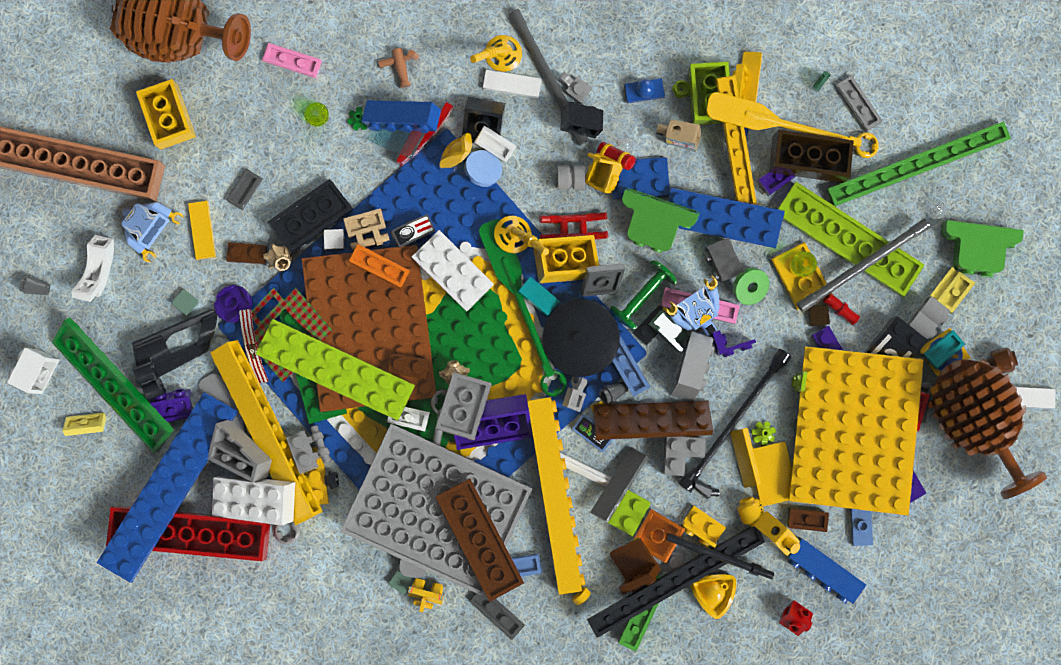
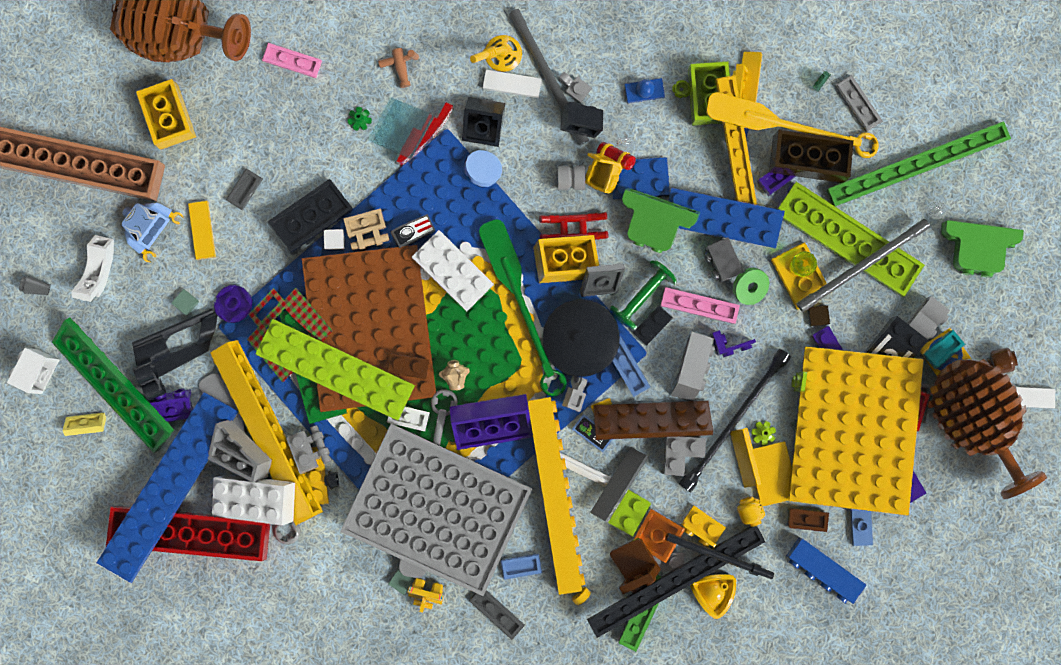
reddish brown plate [227,243,267,265] -> none
sticker [239,309,269,383] -> none
tan rock [263,244,293,271] -> none
clear neon green piece [304,102,329,127] -> none
orange plate [349,244,410,288] -> none
blue brick [362,100,441,133] -> none
reddish brown plate [435,478,524,602] -> none
light grey plate [436,372,492,440] -> none
yellow hat [439,133,472,168] -> none
white tile [474,126,516,162] -> none
yellow dish [494,216,549,256] -> none
teal tile [518,277,559,316] -> none
dark grey cone [599,381,628,404] -> none
panel [648,310,688,353] -> none
tan torso [656,120,701,152] -> none
light blue torso [663,275,719,336] -> none
black bar [694,481,720,499] -> none
yellow torso [754,511,800,555] -> none
red brick [779,600,813,636] -> none
red pin [823,292,860,326] -> none
light yellow plate [929,267,975,314] -> none

